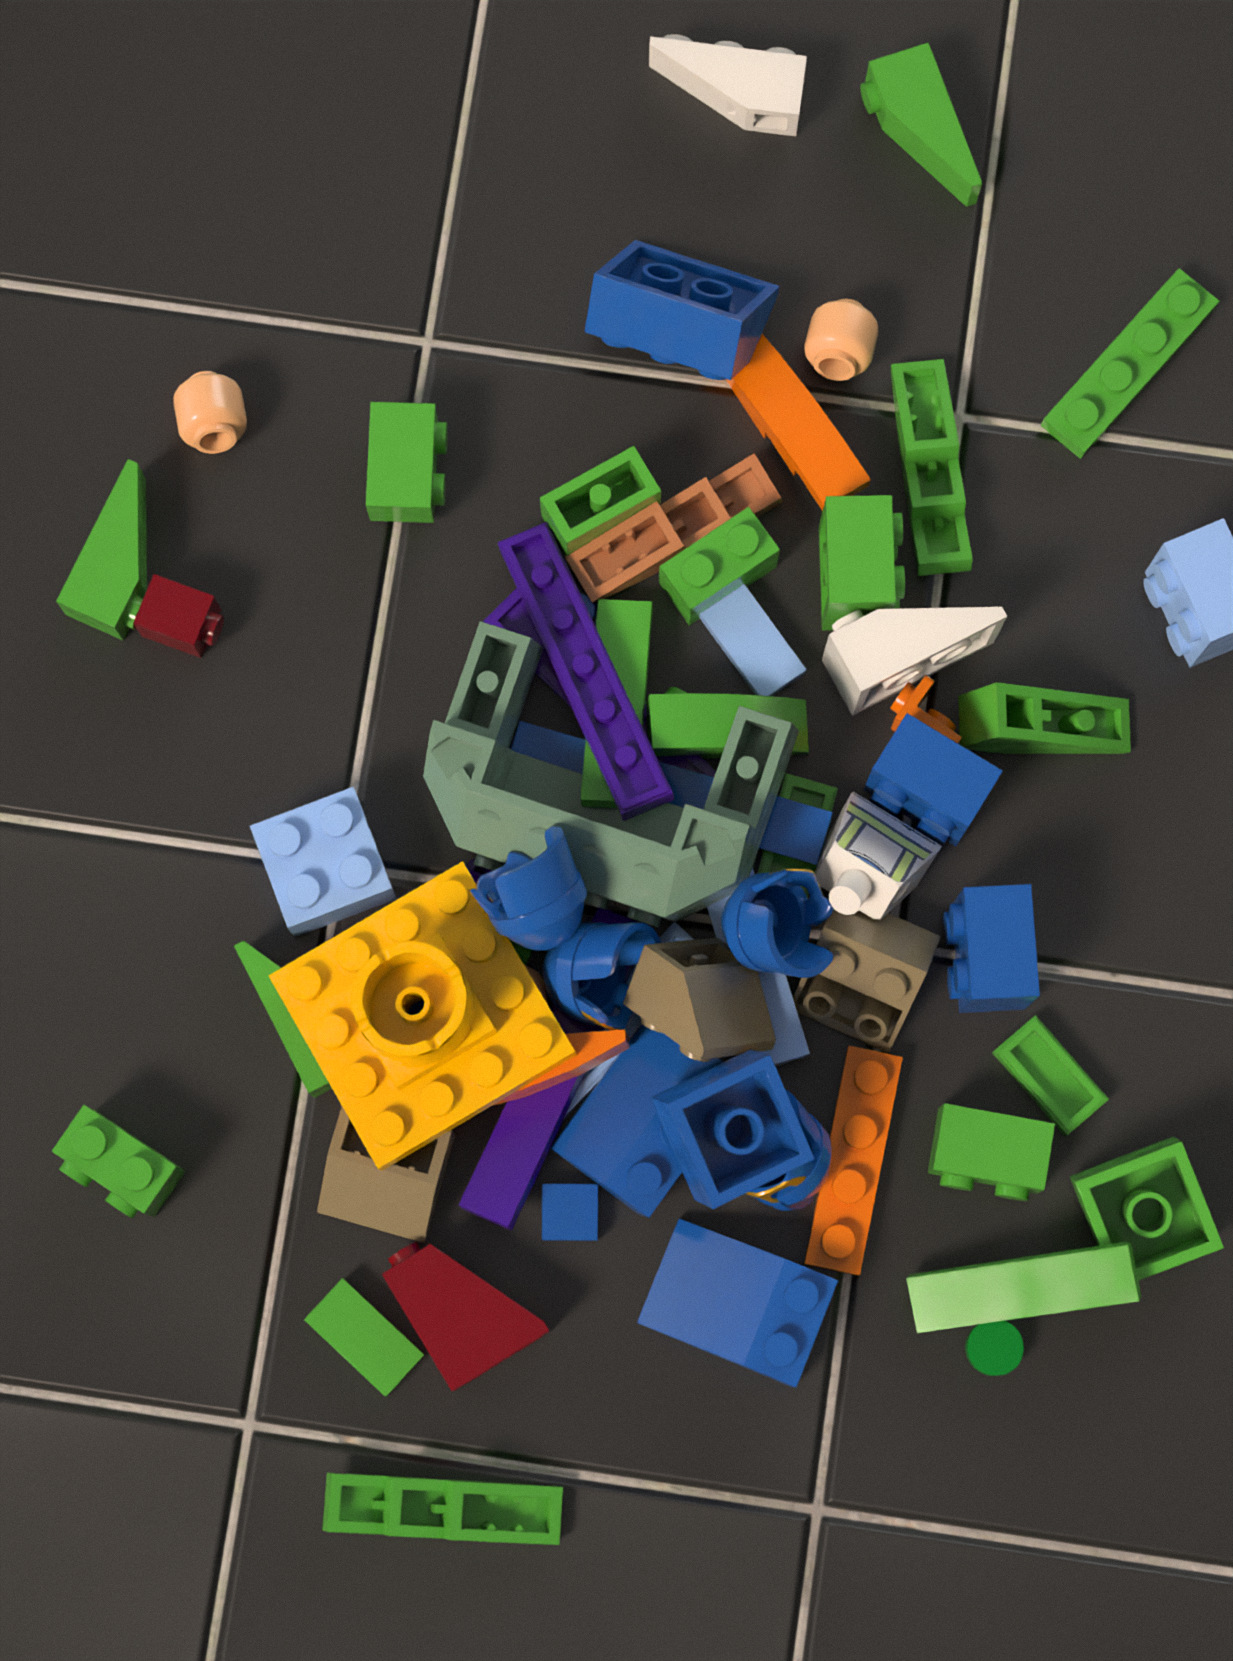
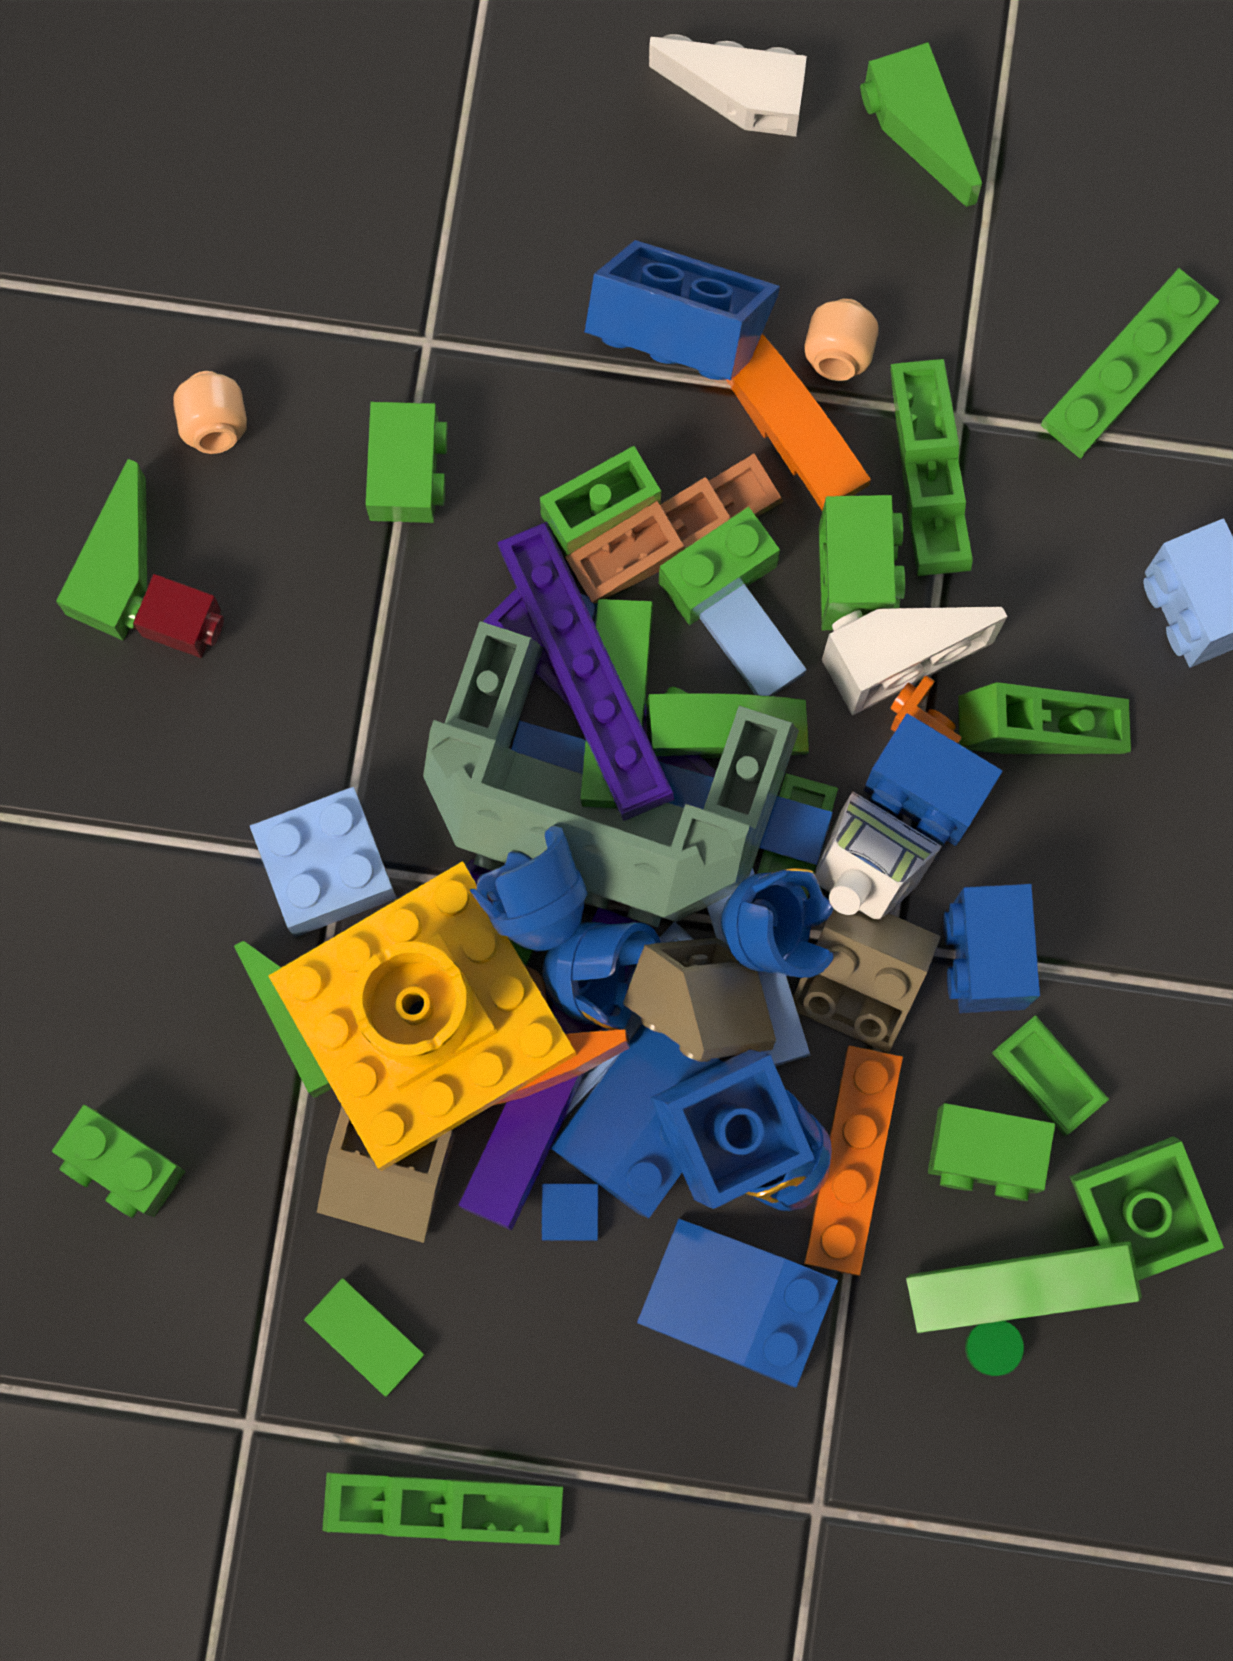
dark red slope [382,1241,550,1392] -> none

